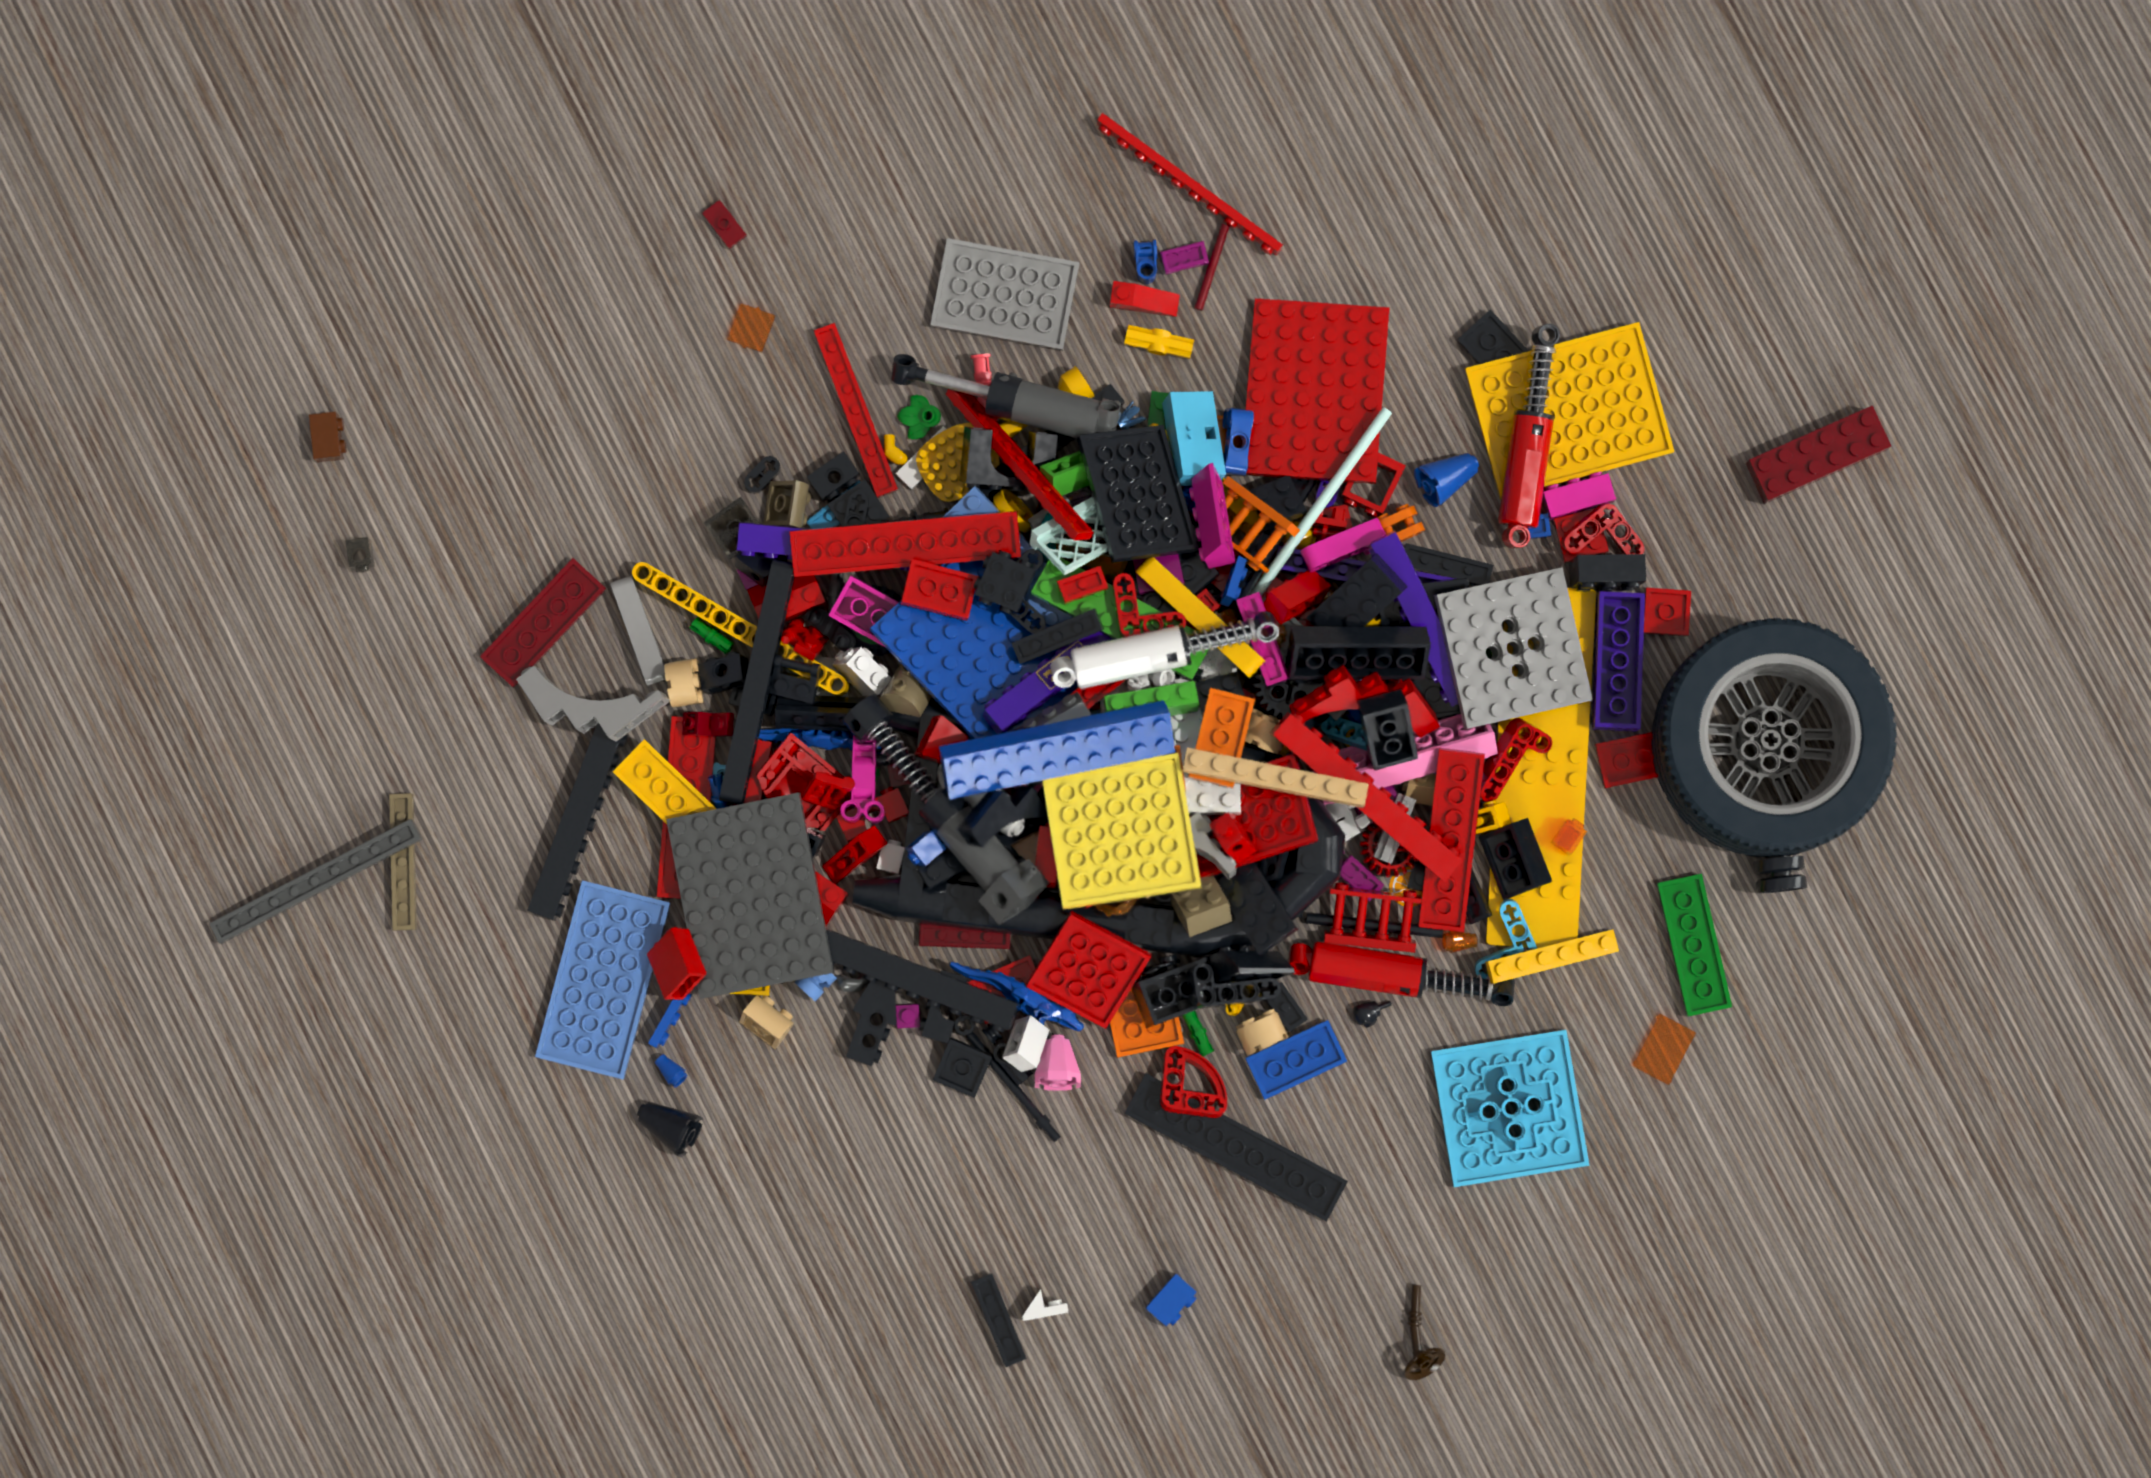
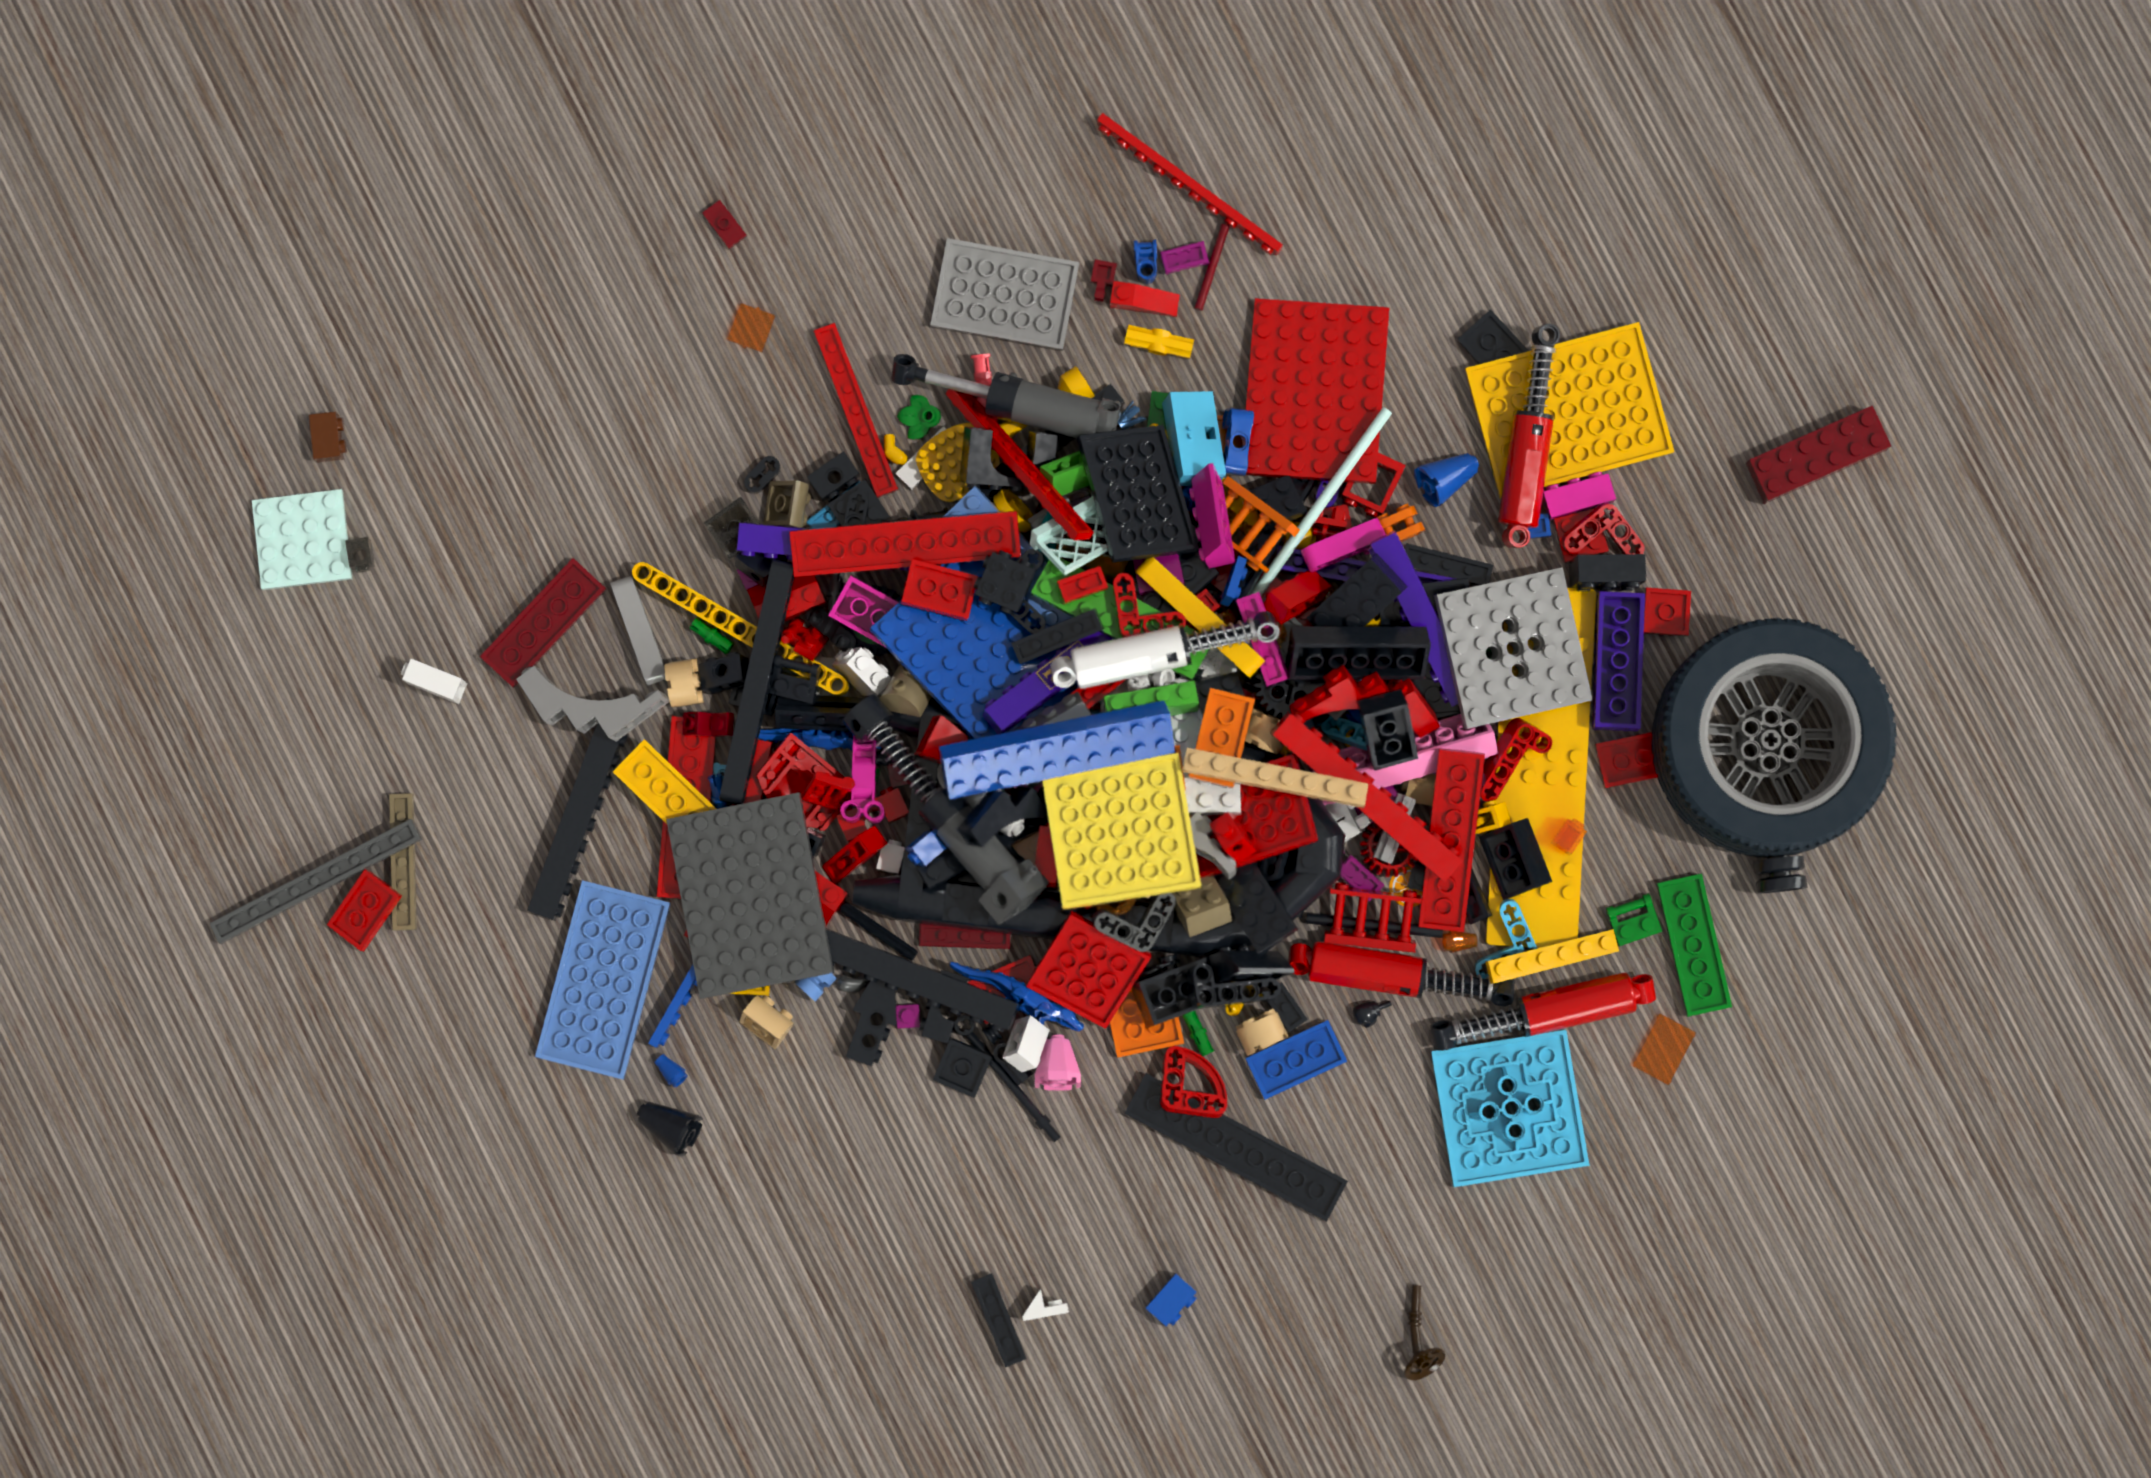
red brick [647,927,707,1000] -> none
none -> light aqua plate [252,489,352,590]
none -> red plate [327,869,402,951]
none -> white brick [401,659,467,704]
none -> black axle [839,902,918,961]
none -> dark red plate [1091,259,1117,302]
none -> dark grey beam [1092,893,1176,952]
none -> red piece [1430,972,1656,1051]
none -> green plate [1605,893,1662,947]

